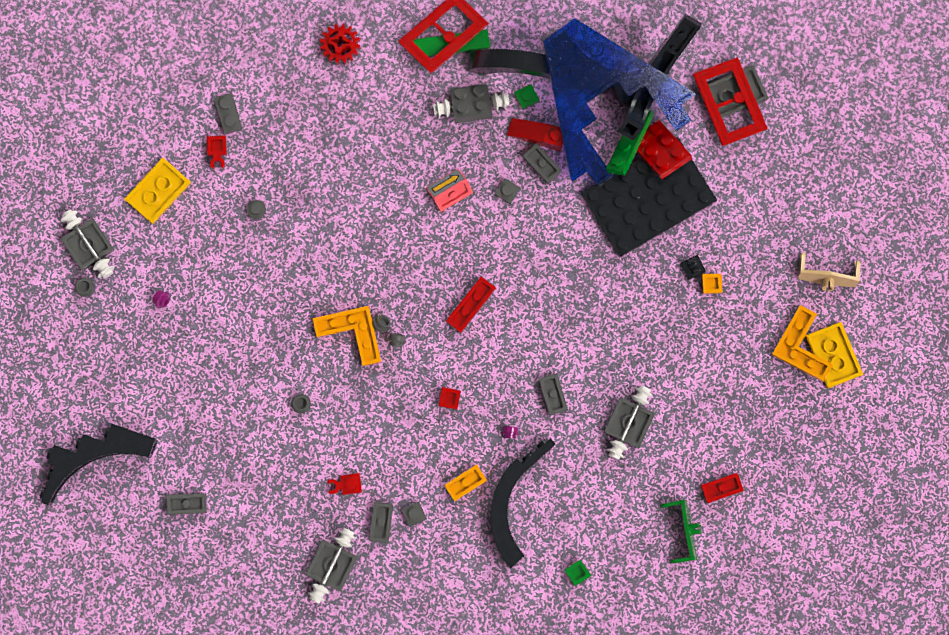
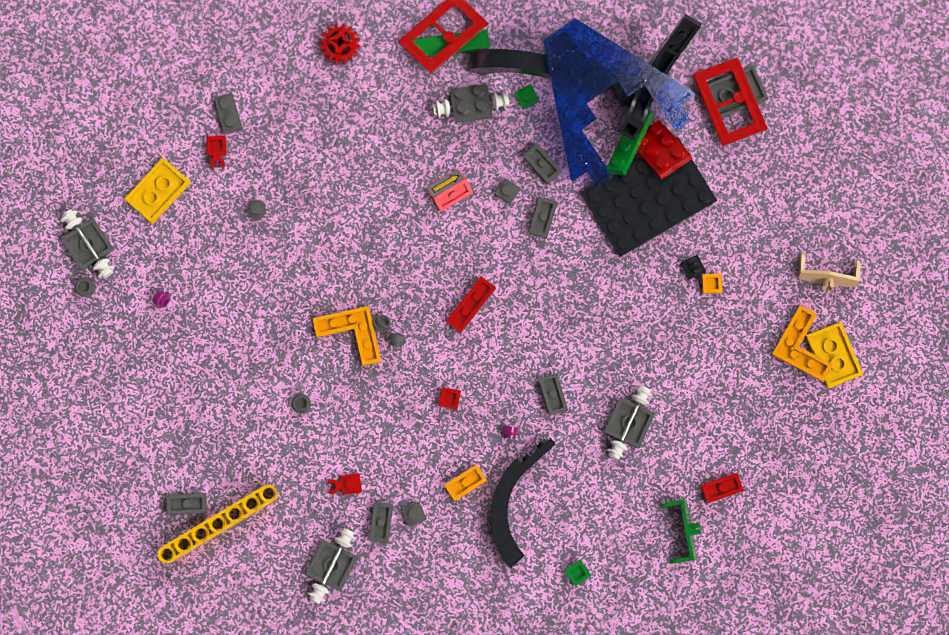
black arch [40,424,158,506] -> none
red slope [507,118,567,152] -> none
none -> yellow beam [158,485,278,564]
none -> dark grey plate [529,197,558,239]

